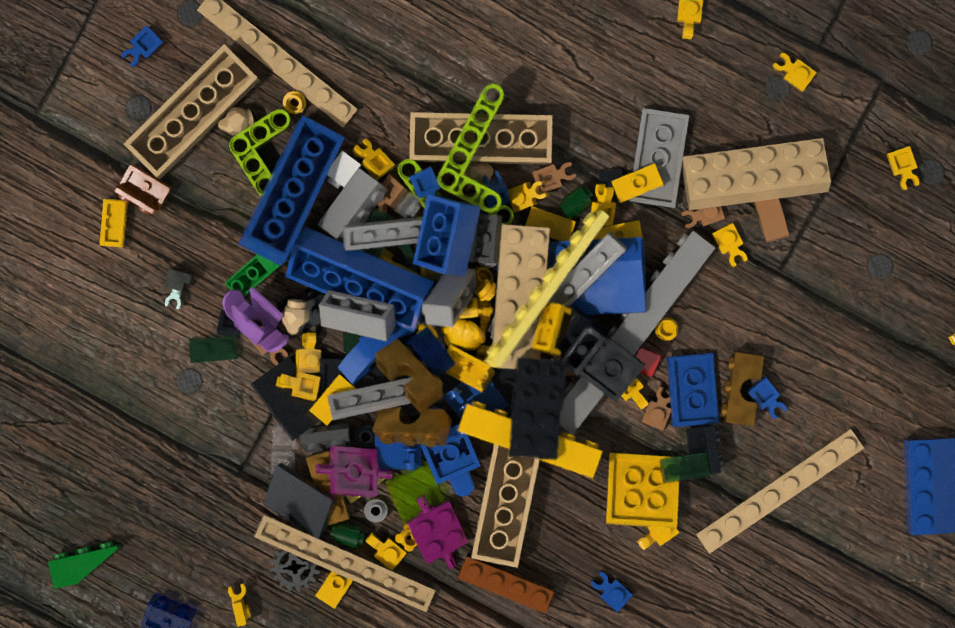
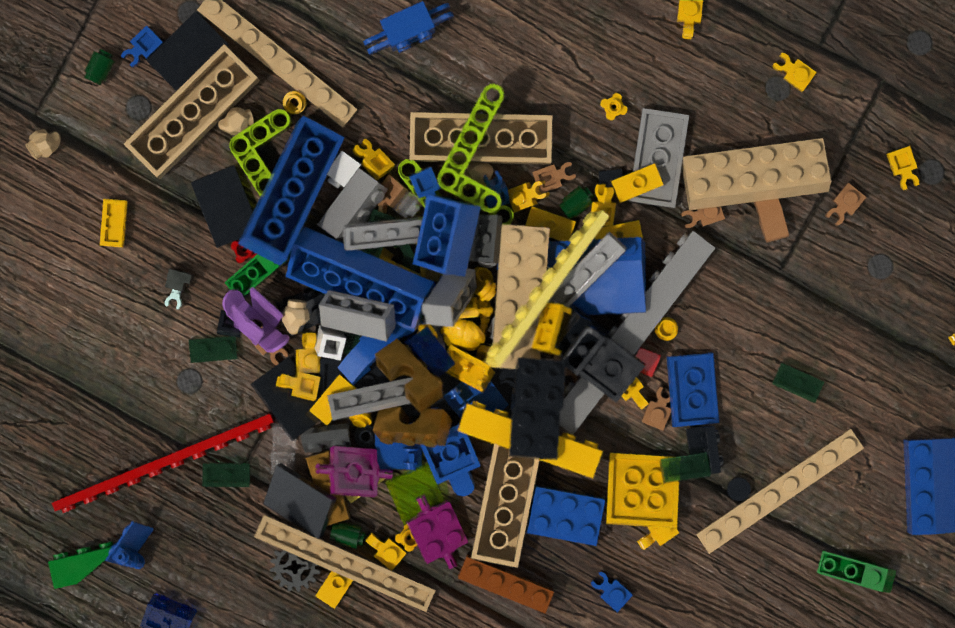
bracket [114,163,173,215] -> none
yellow plate [228,583,251,627] -> none
light grey plate [364,499,388,523] -> none
yellow plate [712,223,747,267] -> none
pearl gold arch [721,352,764,426] -> none
blue plate [746,376,787,419] -> none
none -> tan rock [25,129,61,160]
none -> red plate [52,413,275,513]
none -> dark green brick [84,49,115,85]
none -> blue hinge [105,521,154,569]
none -> black tile [146,11,229,91]
none -> black tile [191,165,253,248]
none -> clear green plate [202,463,250,487]
none -> red plate [231,241,257,263]
none -> white brick [315,325,346,360]
none -> yellow plate [349,412,372,428]
none -> blue brick [363,1,454,55]
none -> blue brick [526,485,605,546]
none -> yellow plate [600,93,628,120]
none -> black tile [727,477,751,501]
none -> clear green plate [771,363,824,403]
none -> green slope [817,551,897,593]
none -> medium nougat plate [825,183,866,226]

